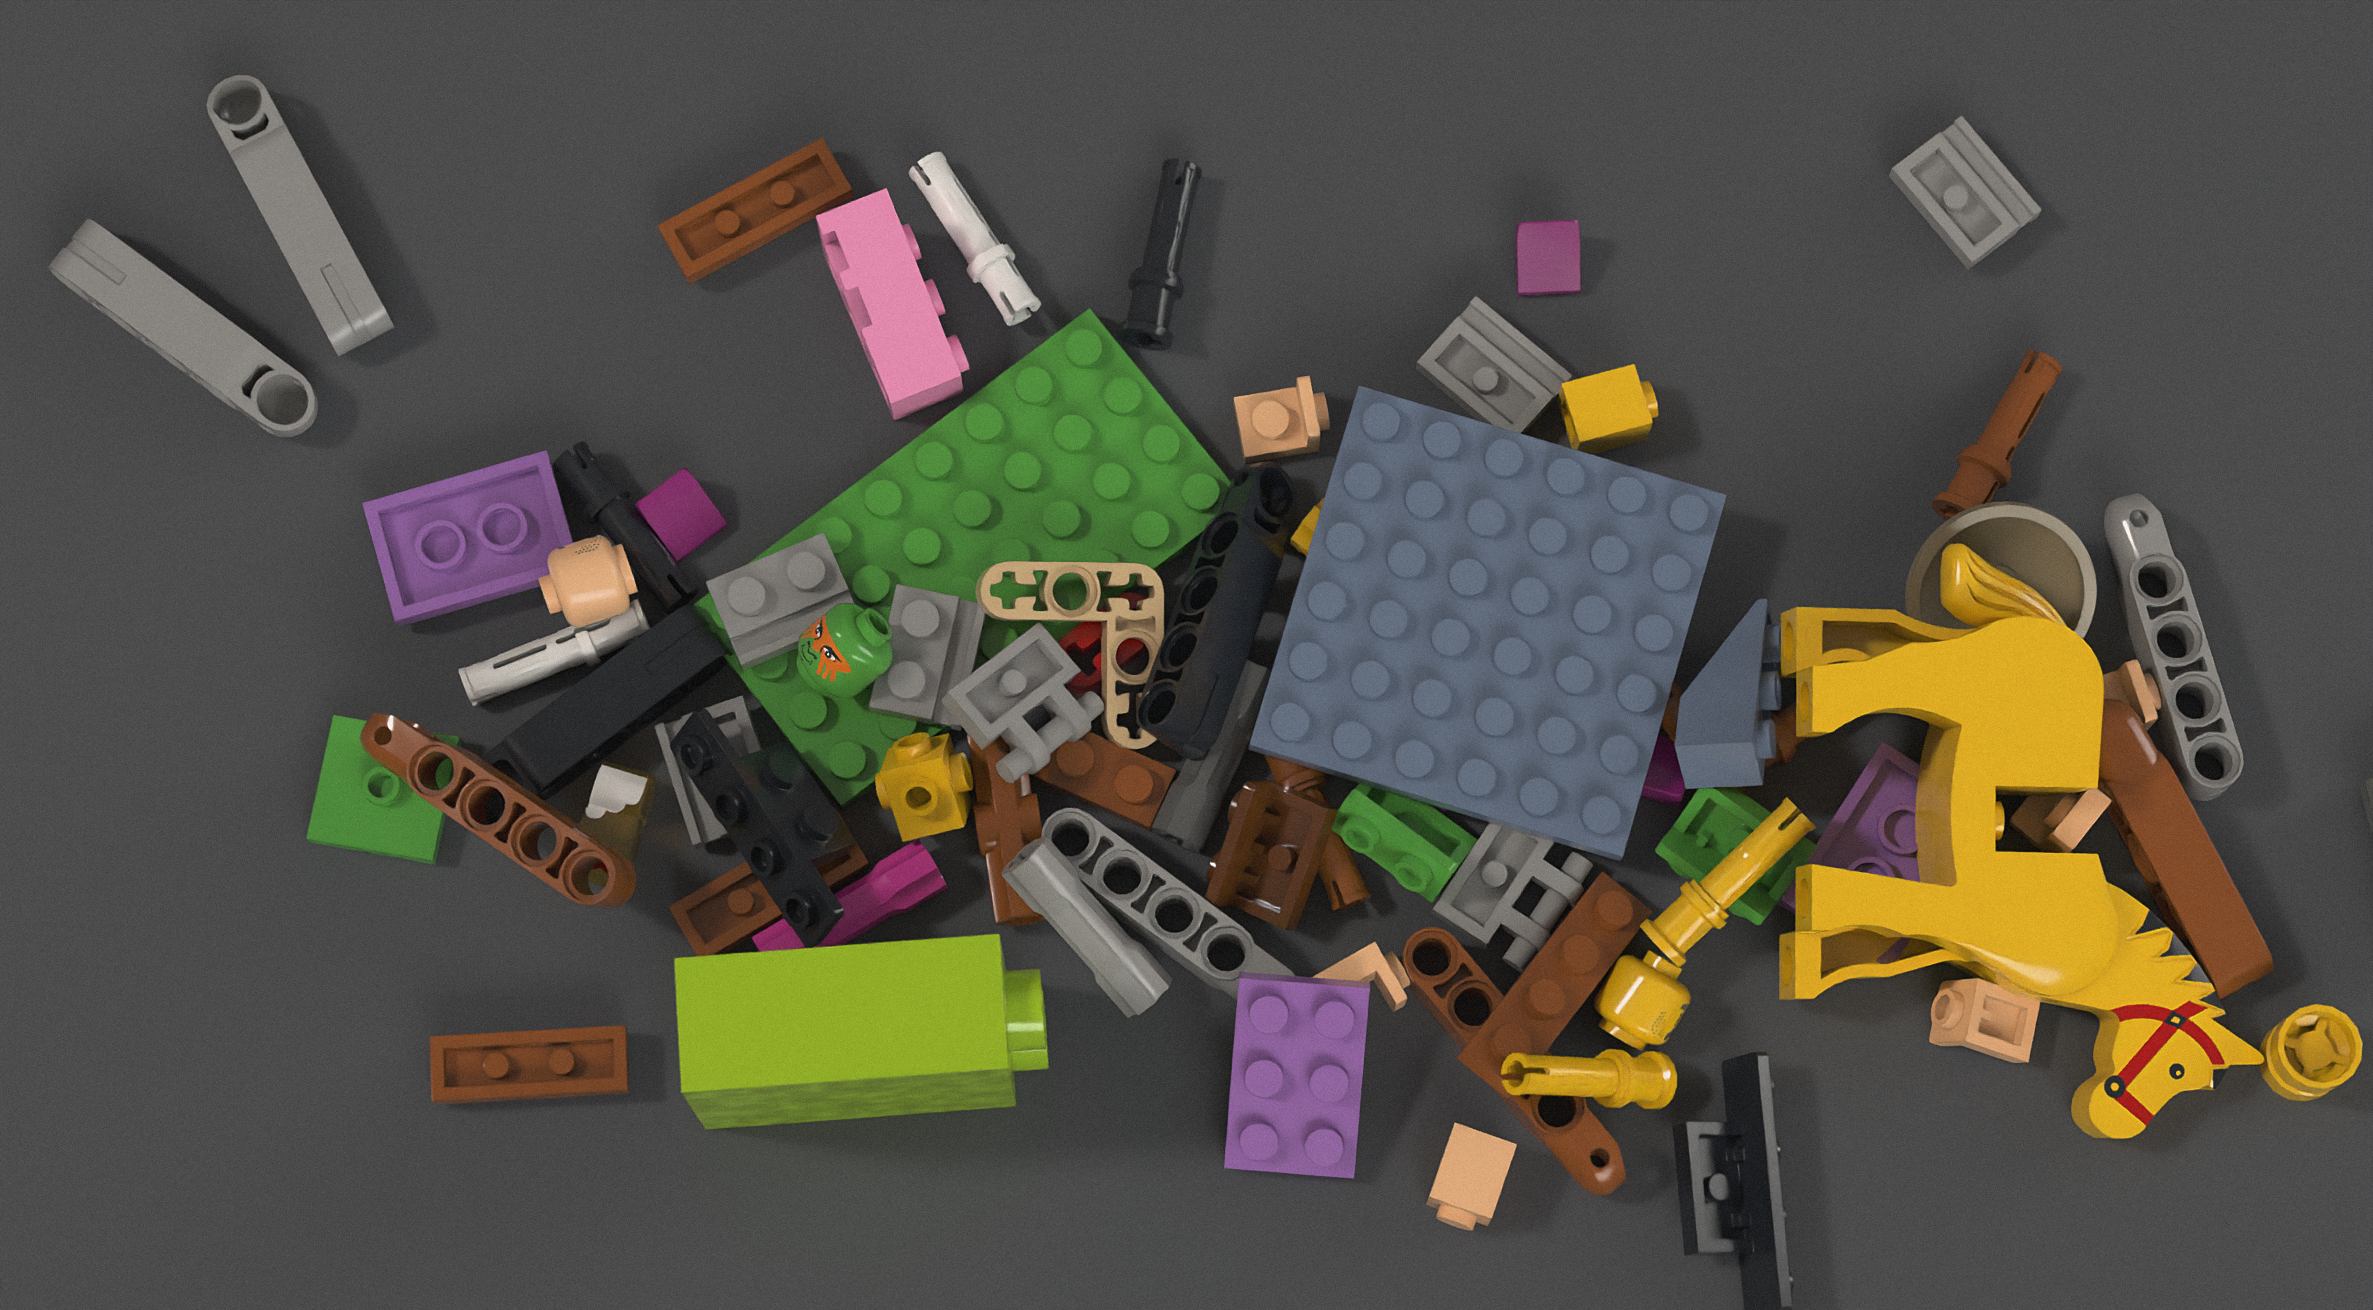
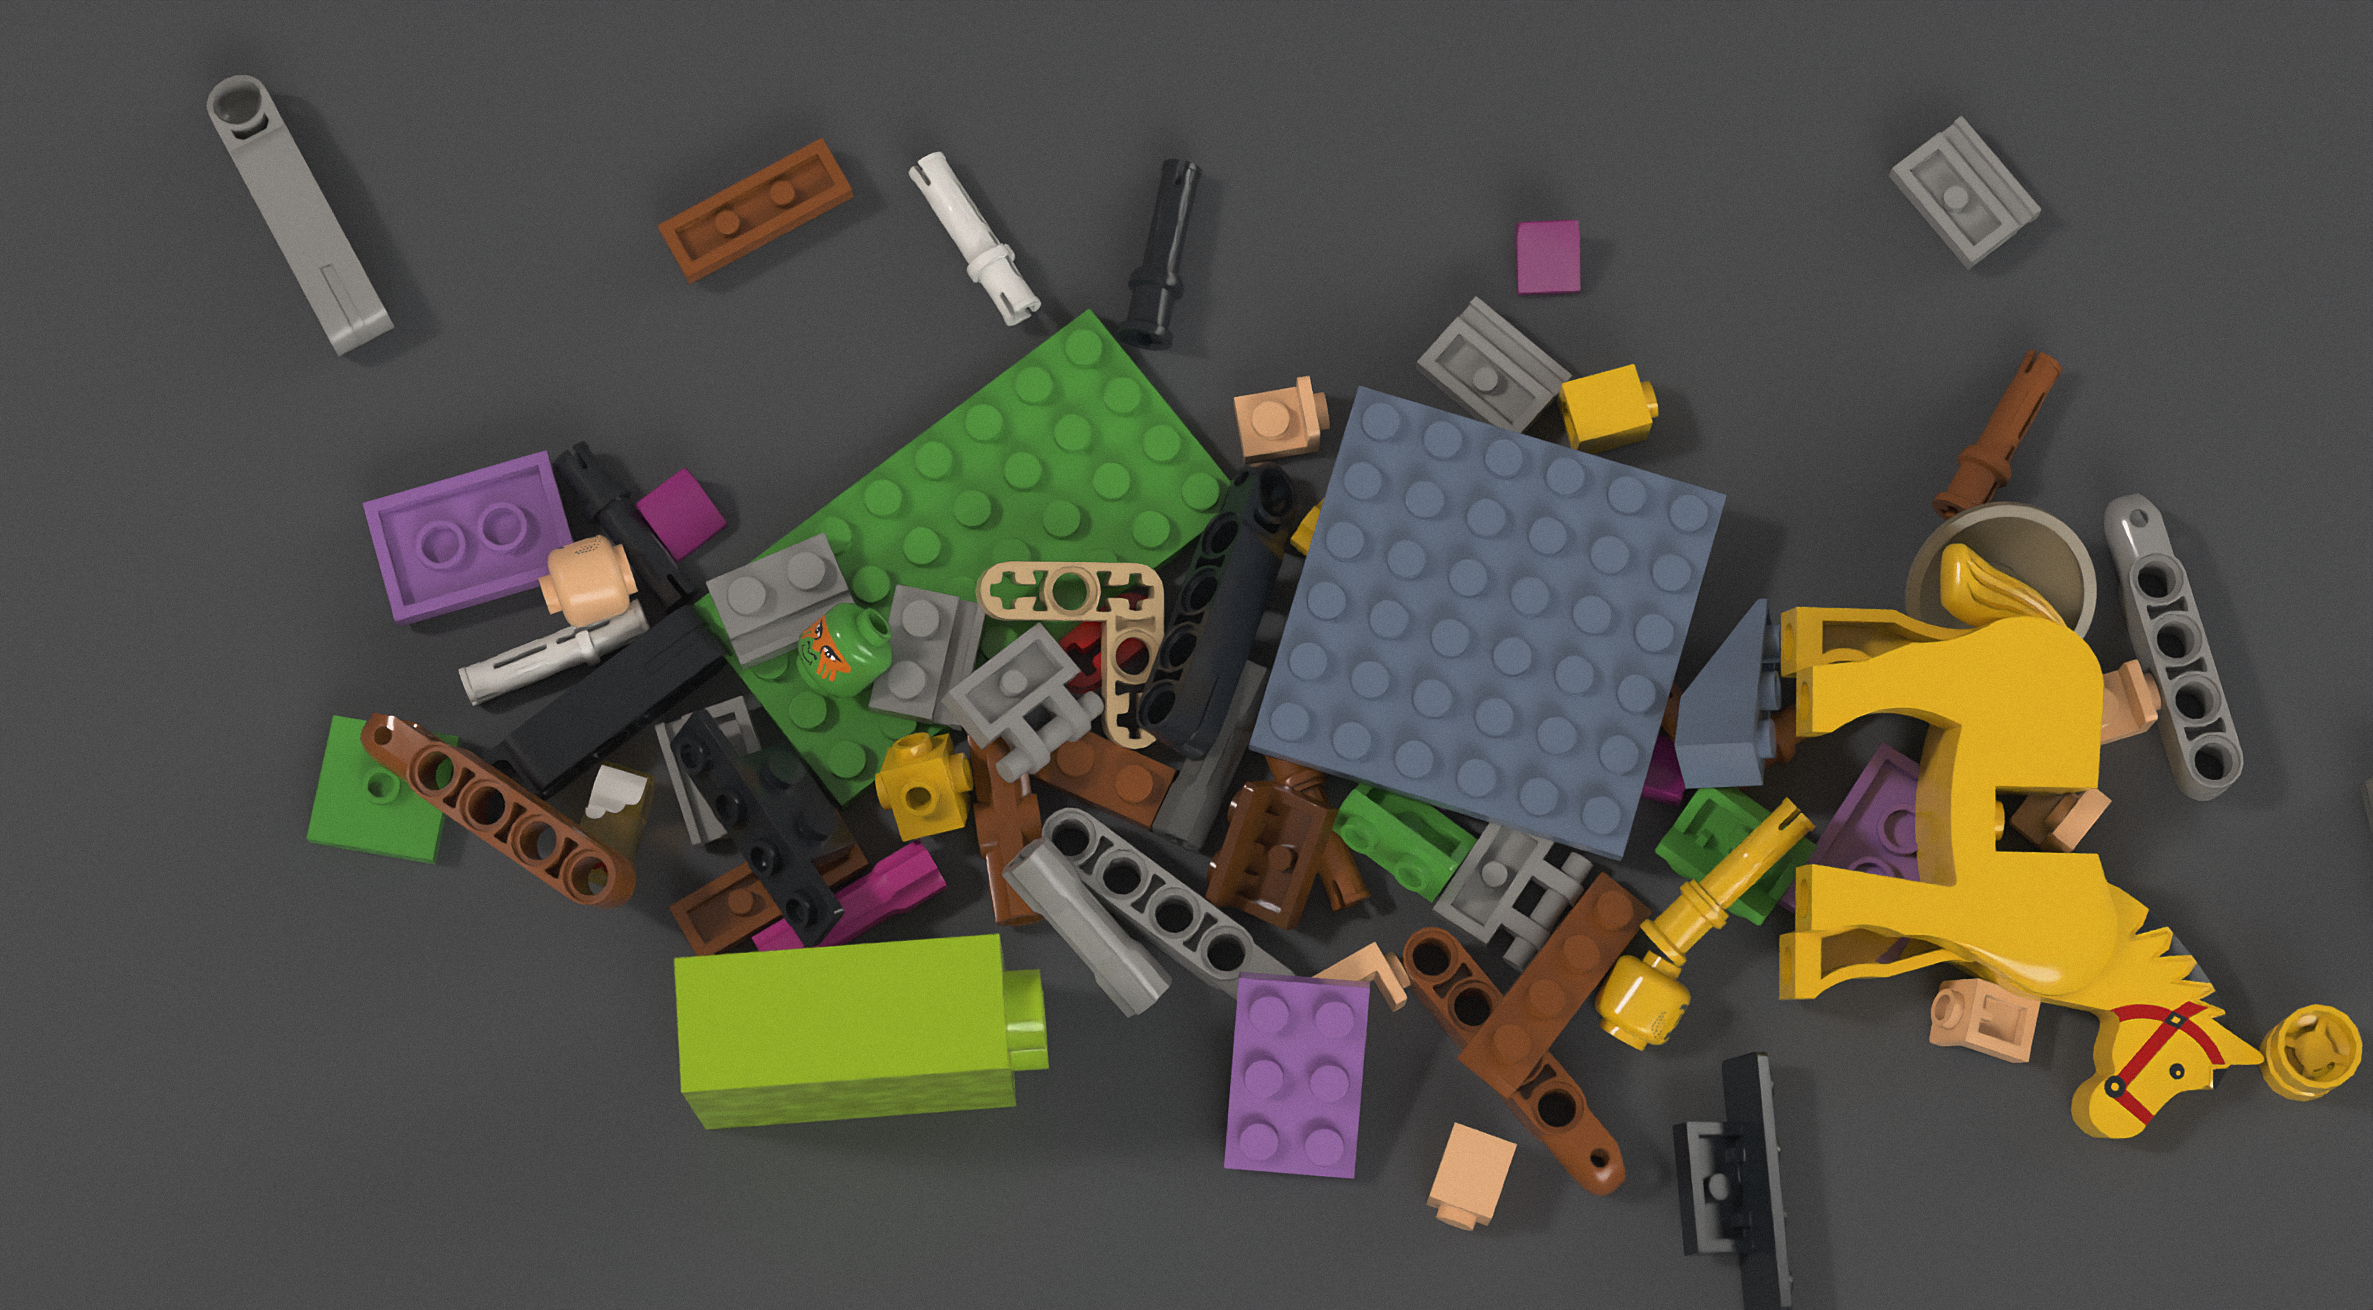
light grey piece [47,219,318,437] -> none
dark orange plate [430,1025,630,1105] -> none
bright pink wedge [815,188,970,421] -> none
yellow pin [1501,1049,1677,1109] -> none
dark orange piece [2097,699,2274,1000] -> none

